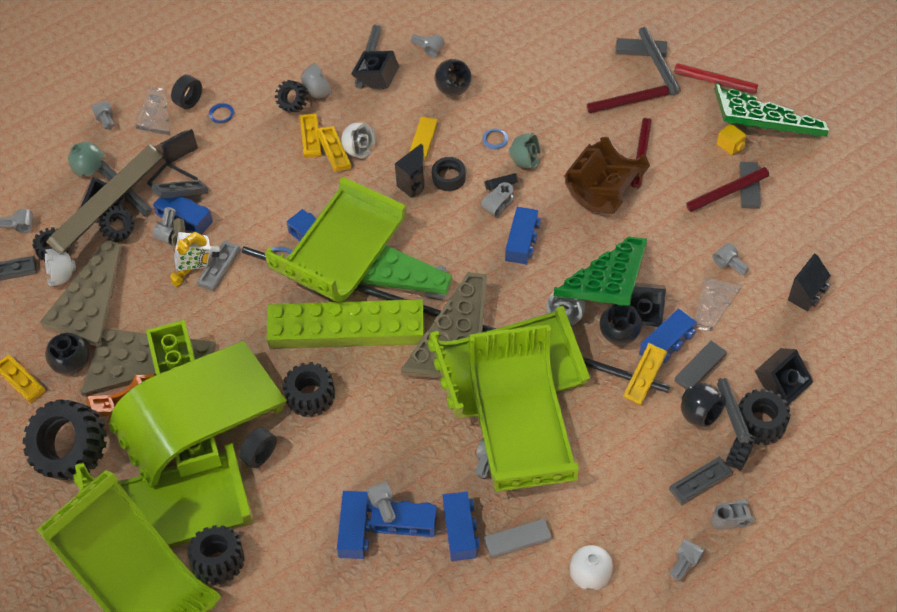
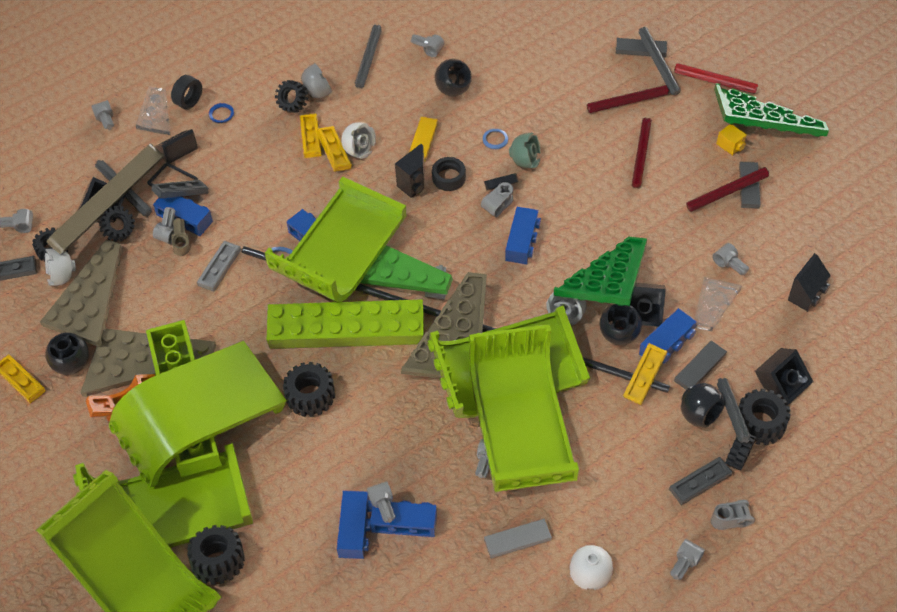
black tyre [23,399,107,480] -> none
sand green cylinder [68,142,105,177] -> none
torso [170,232,220,287] -> none
black tyre [239,427,277,468] -> none
black slope [351,51,399,89] -> none
blue brick [442,491,480,561] -> none
reddish brown piece [564,137,650,214] -> none

